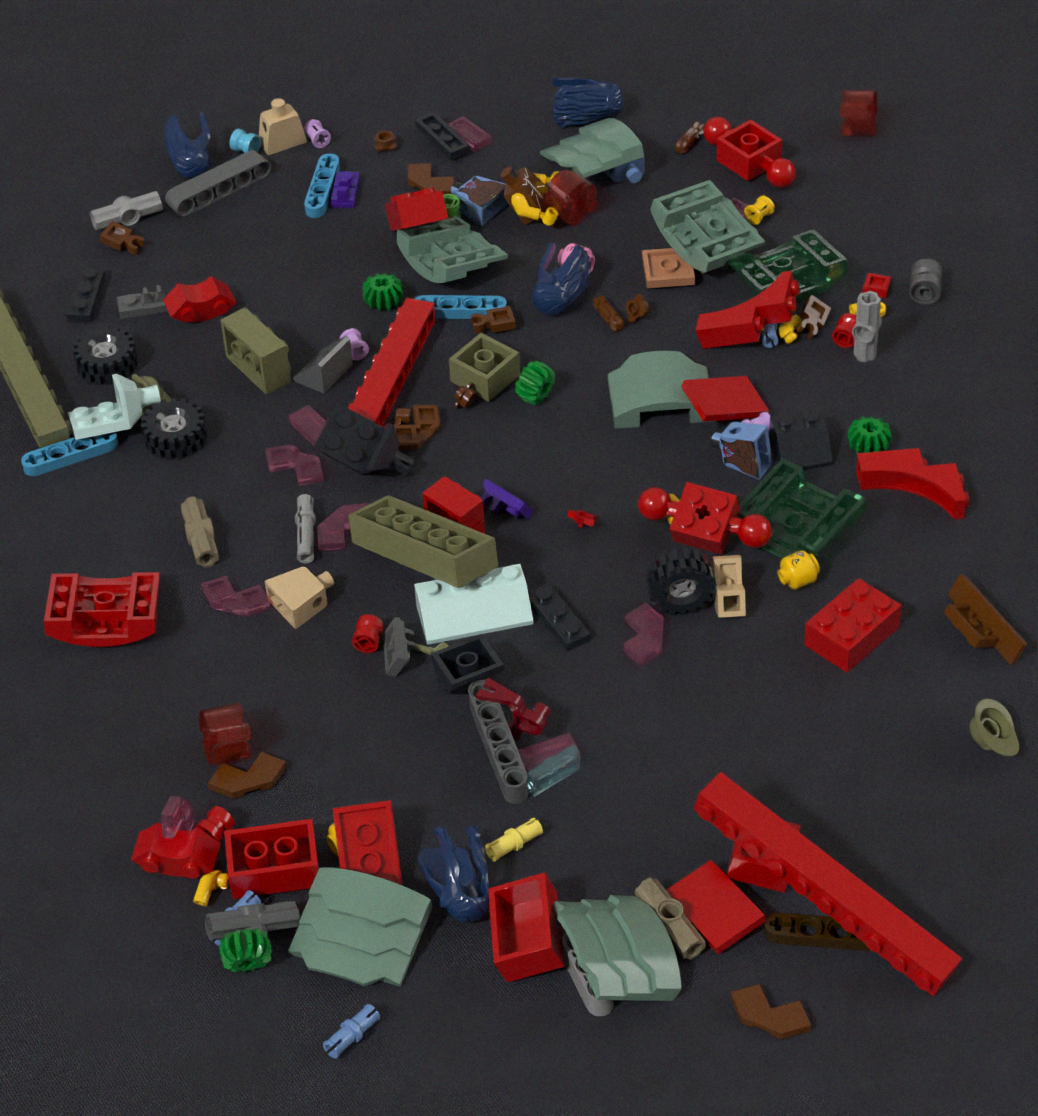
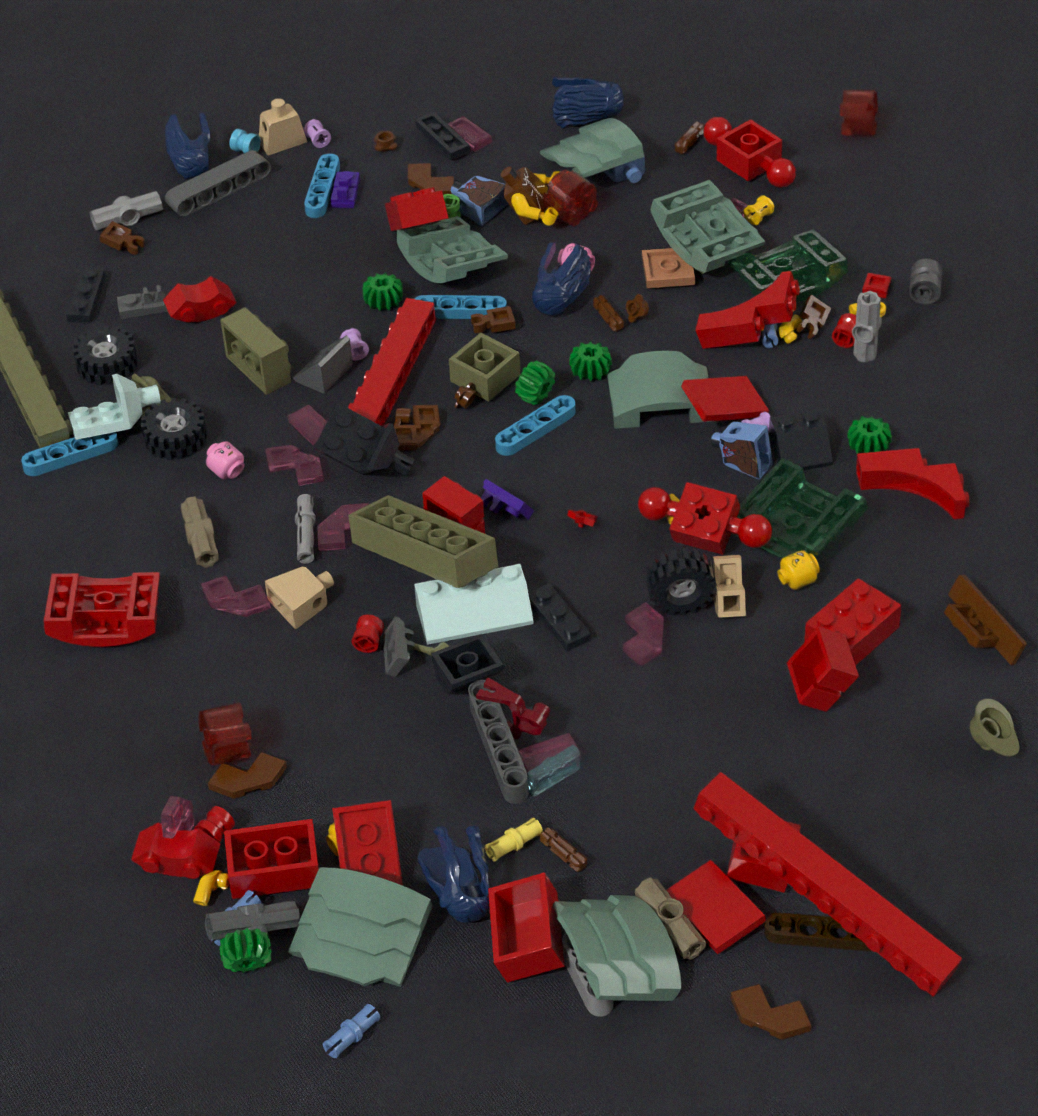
none -> bright pink head [206,441,244,480]
none -> dark azure beam [495,395,576,456]
none -> reddish brown axle [540,827,588,872]
none -> green gear [569,341,612,382]
none -> red piece [787,627,859,712]

